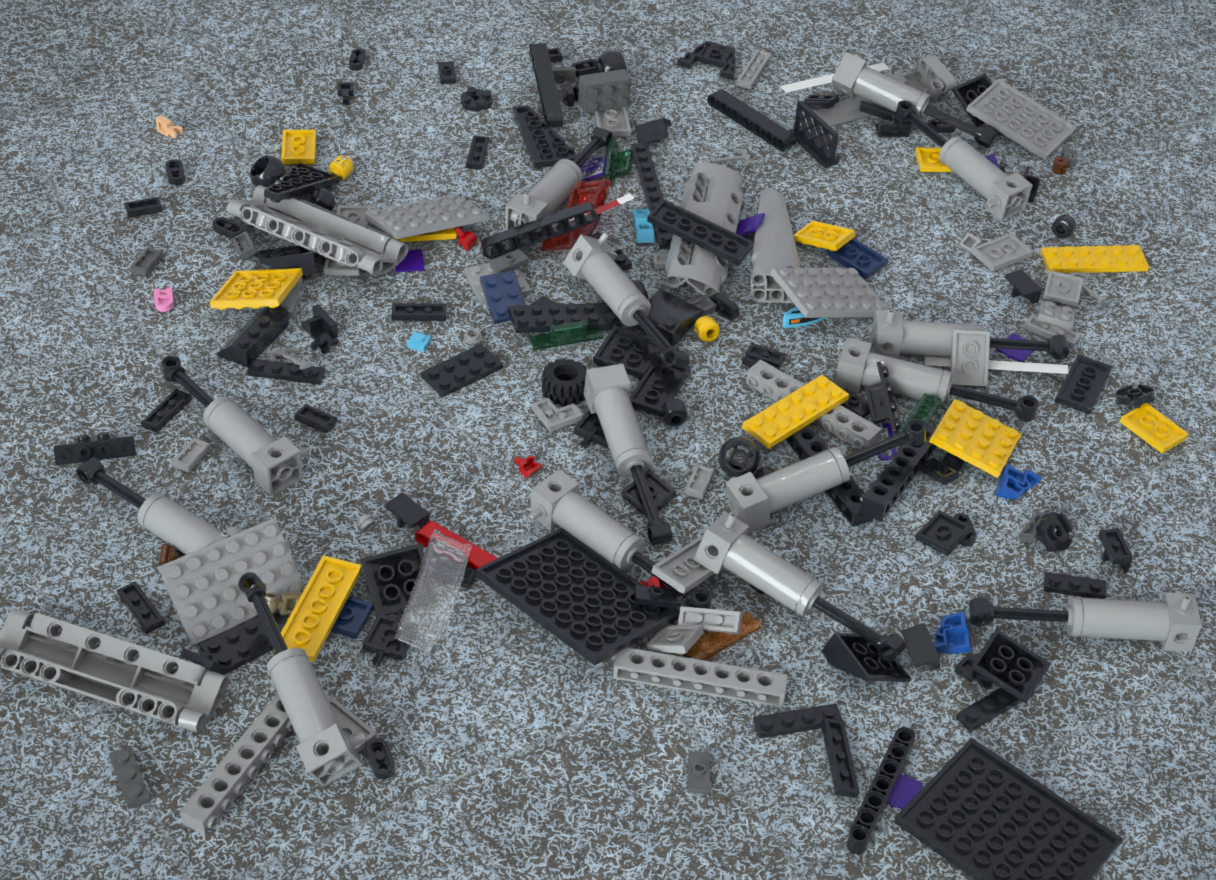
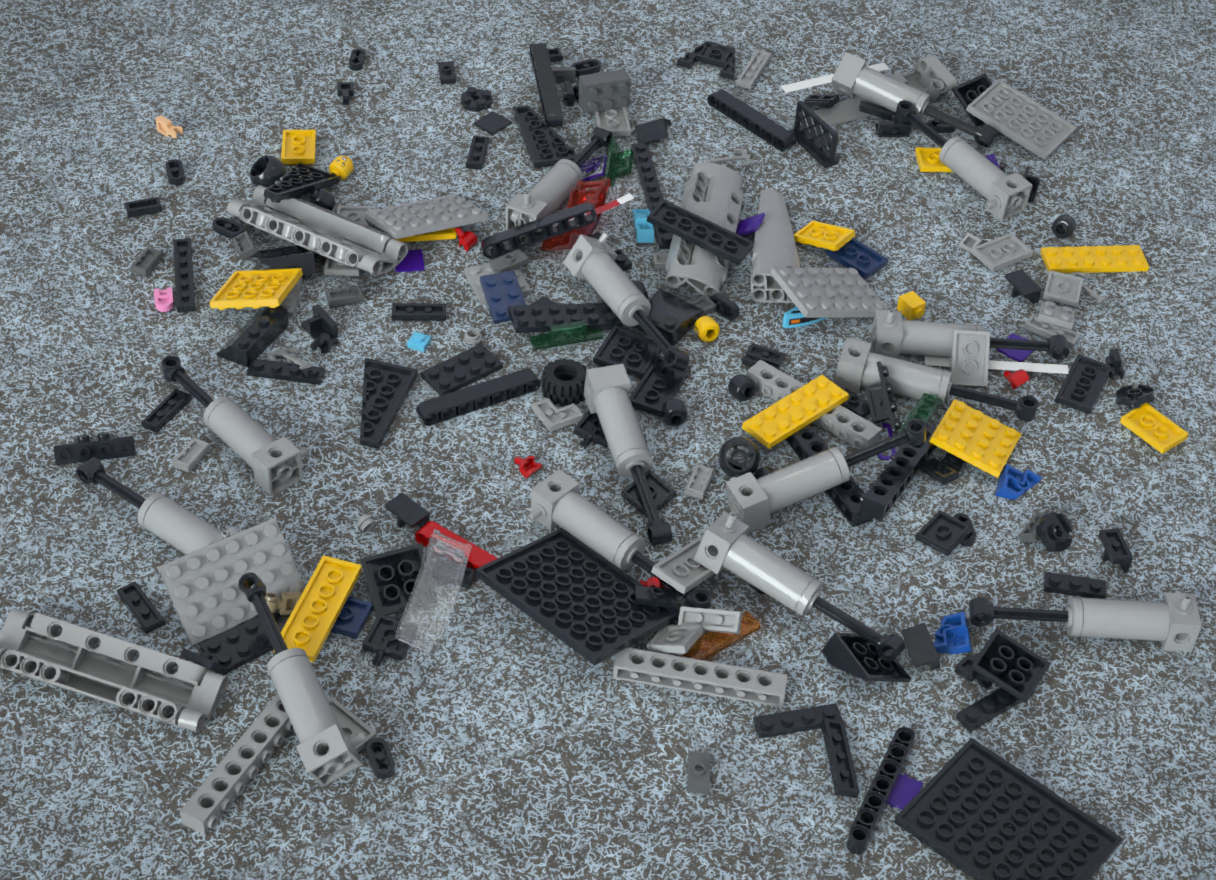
dark grey plate [108,746,151,809] -> none
reddish brown plate [159,544,178,565] -> none
black plate [294,404,337,434] -> none
black wheel [596,51,627,73] -> none
leg [1052,147,1078,175] -> none
none -> black plate [173,238,195,312]
none -> dark grey plate [325,286,364,307]
none -> black wing [360,358,418,449]
none -> black beam [416,368,541,426]
none -> black piece [474,111,512,135]
none -> black head [728,374,756,401]
none -> yellow brick [897,291,926,320]
none -> red piece [1004,369,1029,389]
none -> black plate [1105,349,1125,379]

